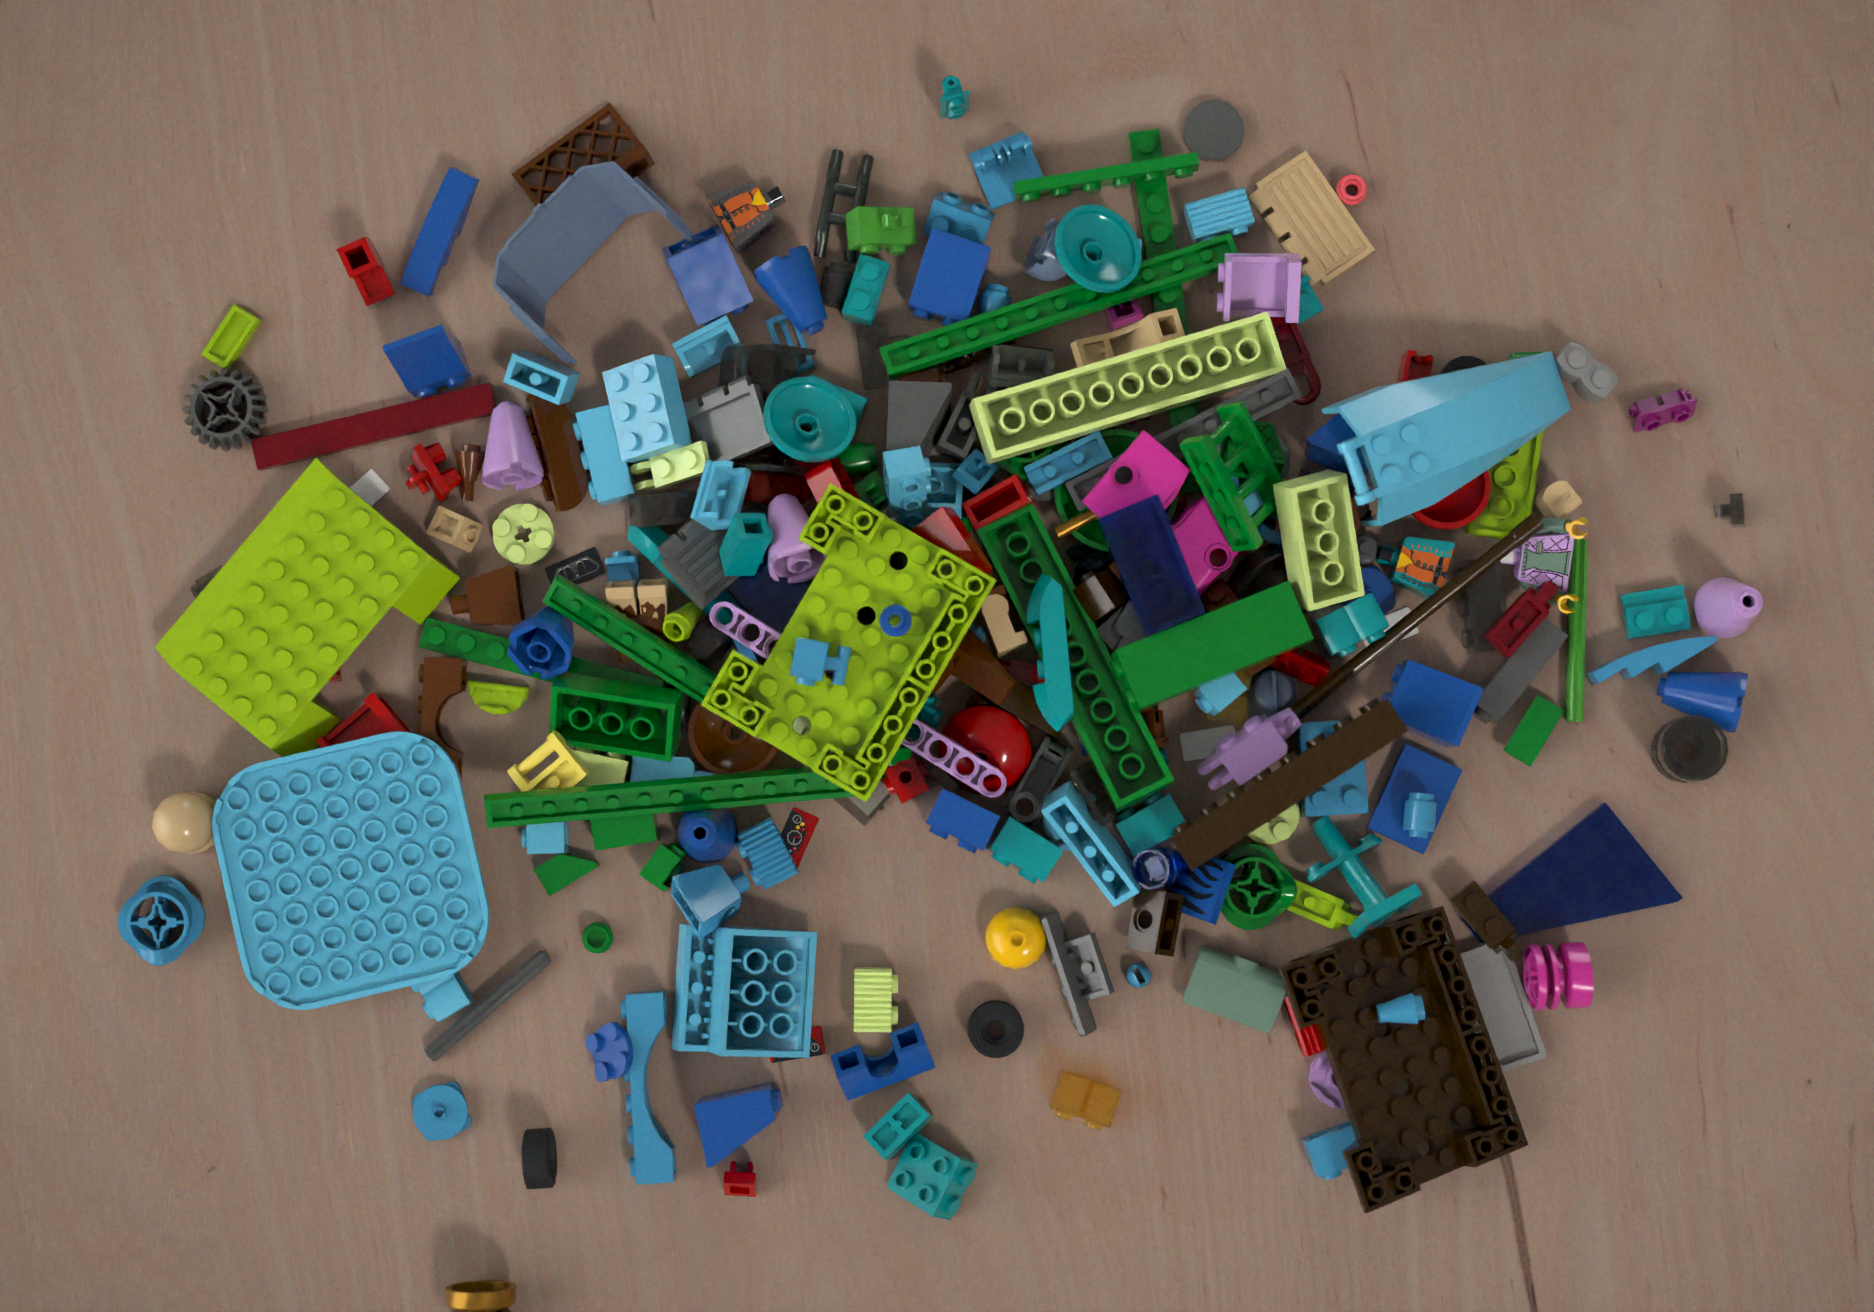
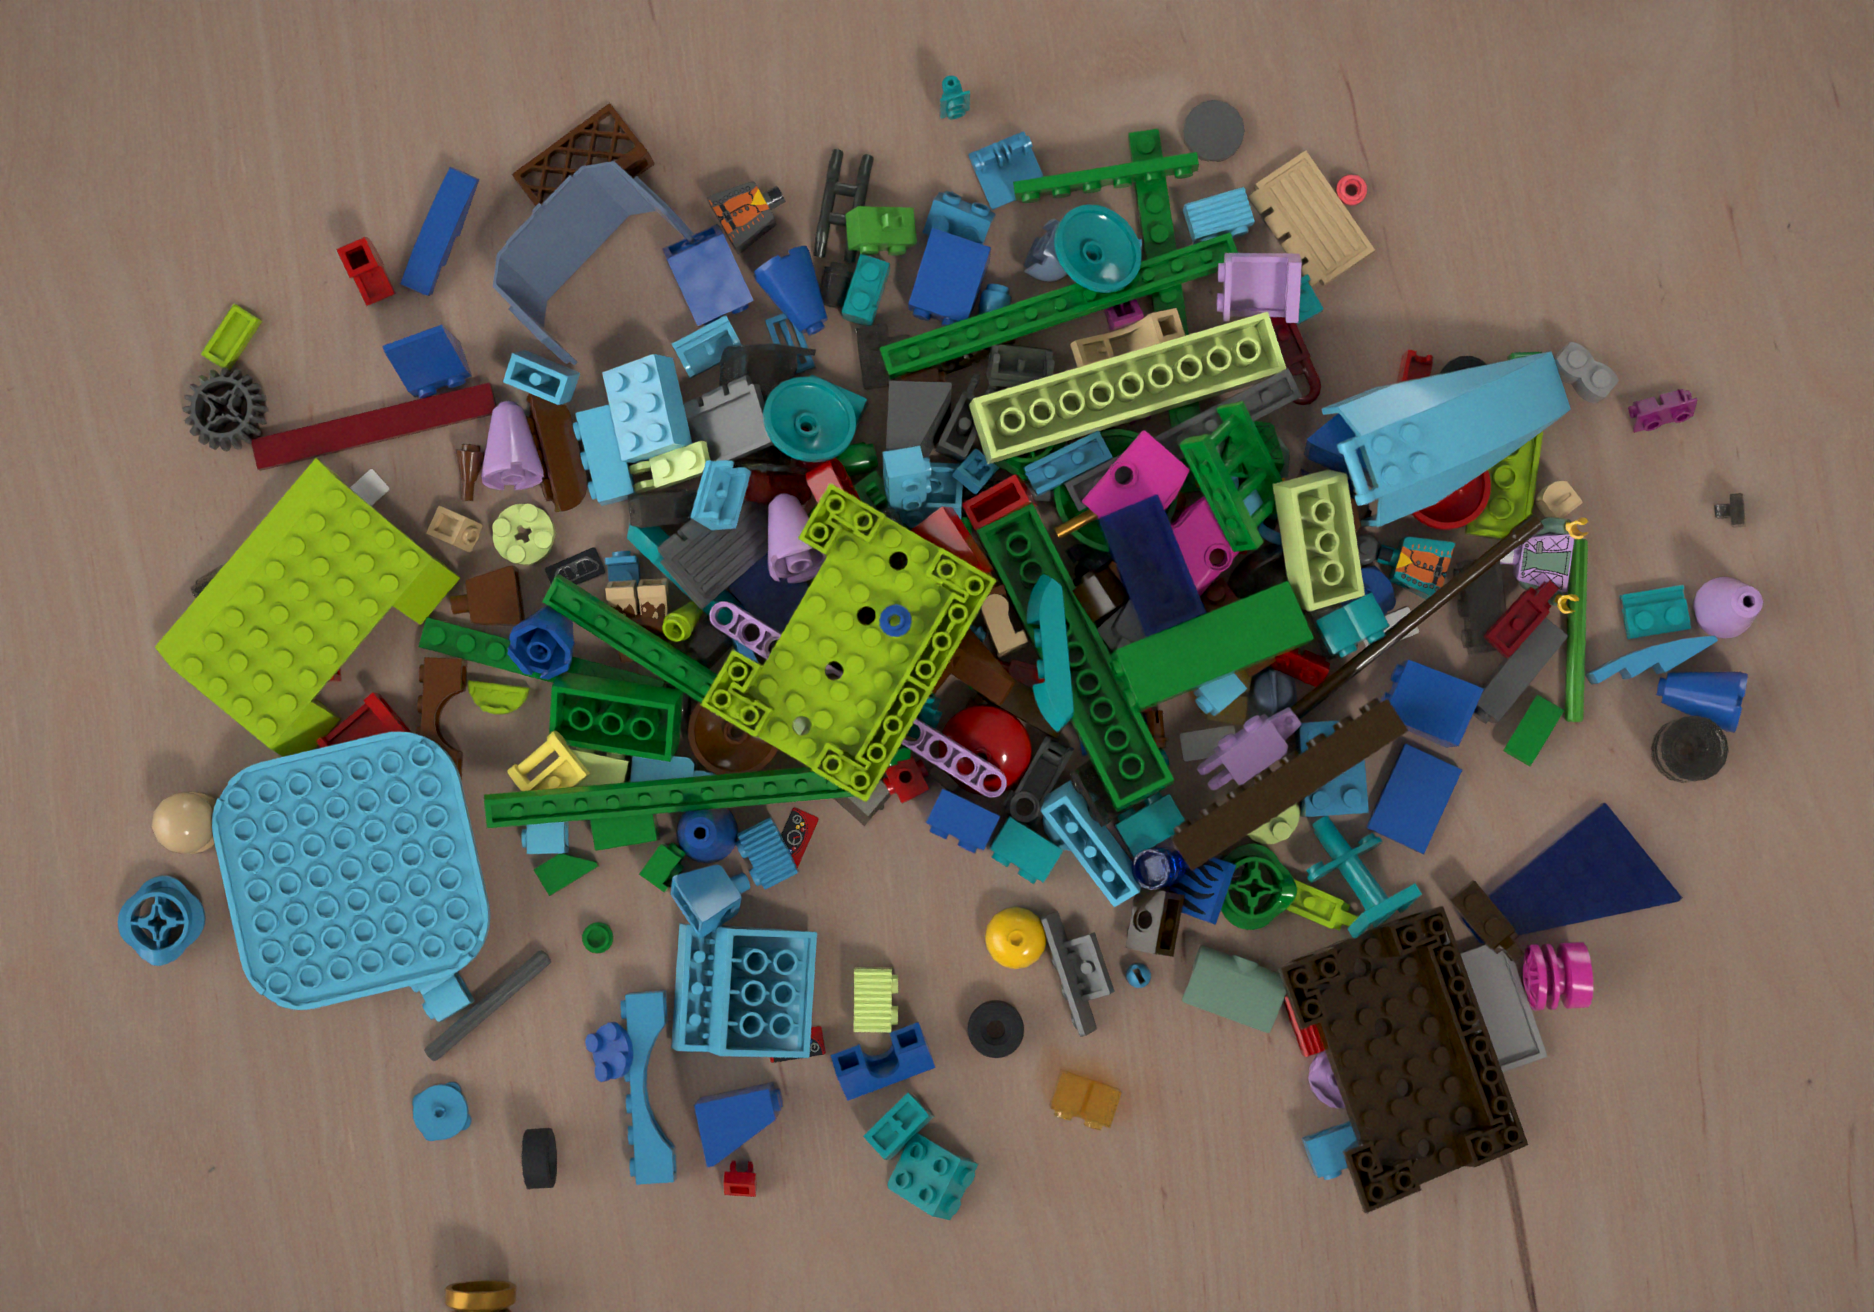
red hips [405,443,462,503] -> none
teal brick [719,513,773,576] -> none
dark azure brick [790,637,851,686] -> none
dark azure cone [1376,993,1425,1024] -> none
dark azure brick [1403,792,1437,838] -> none

